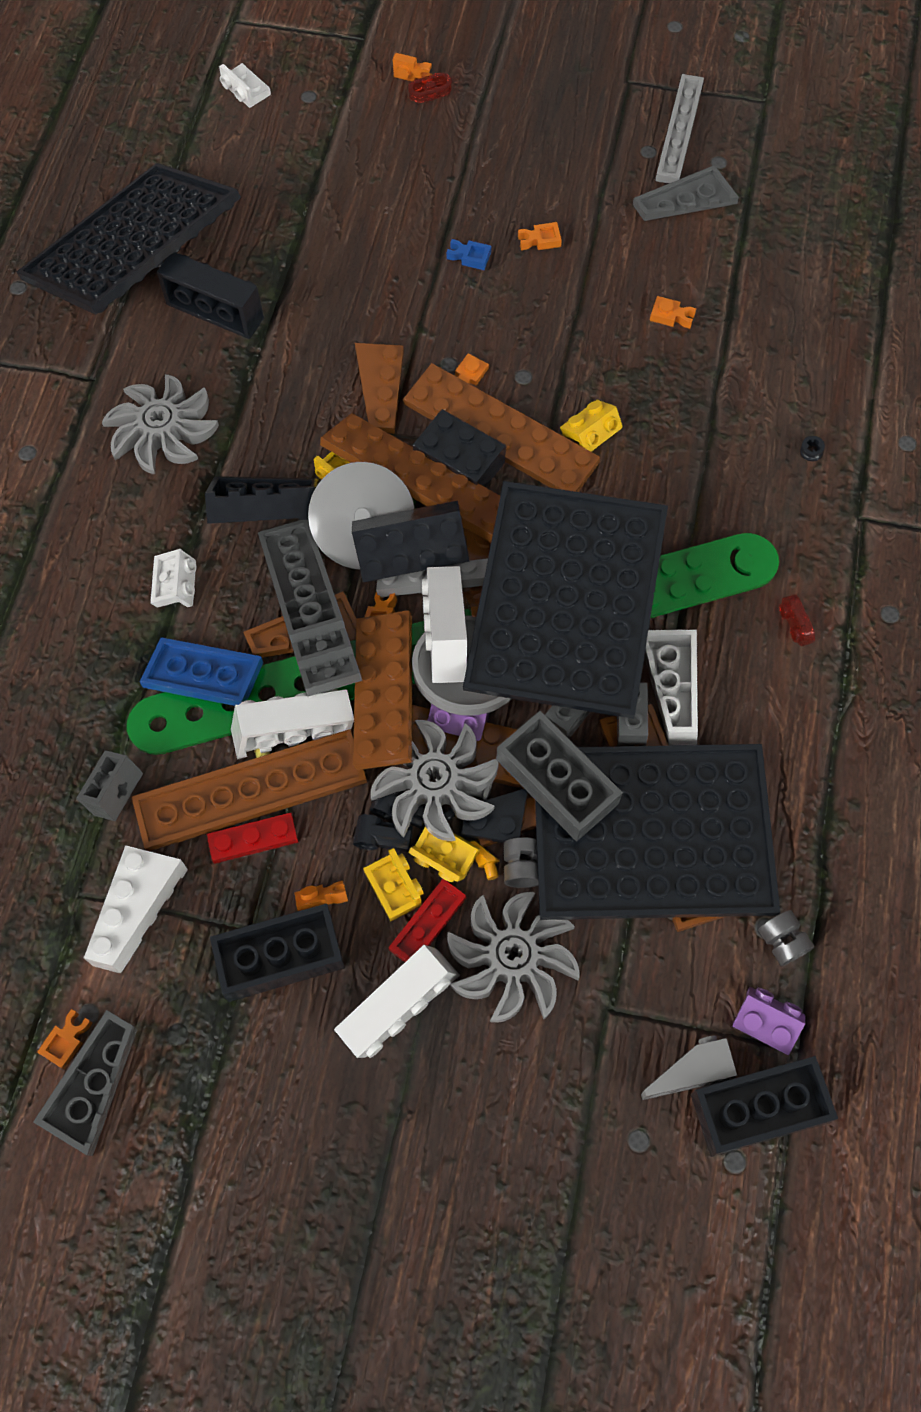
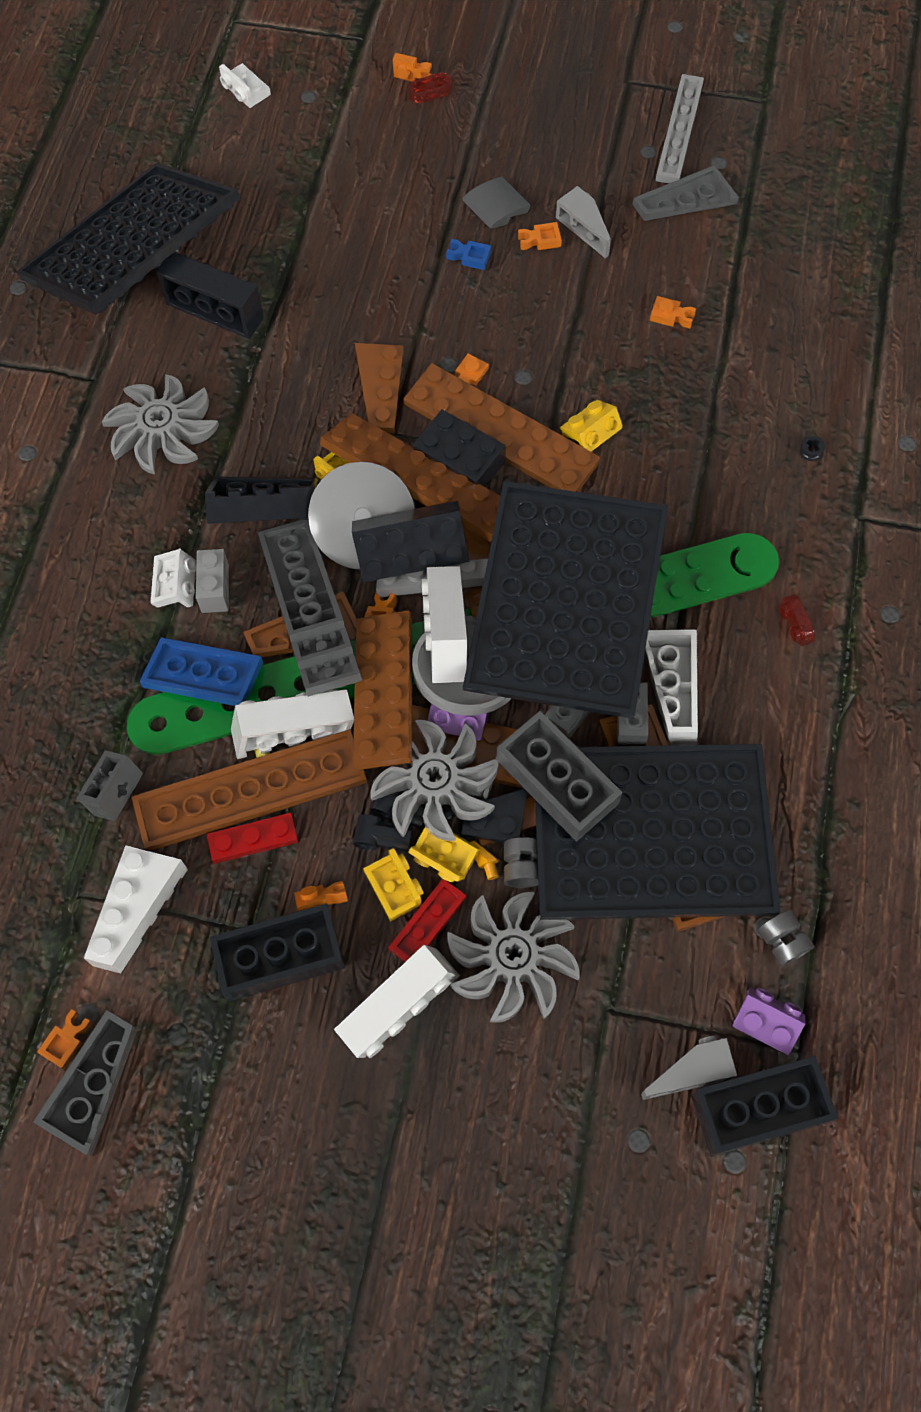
none -> light grey brick [196,549,229,613]
none -> dark grey slope [462,177,530,229]
none -> light grey slope [556,186,611,258]

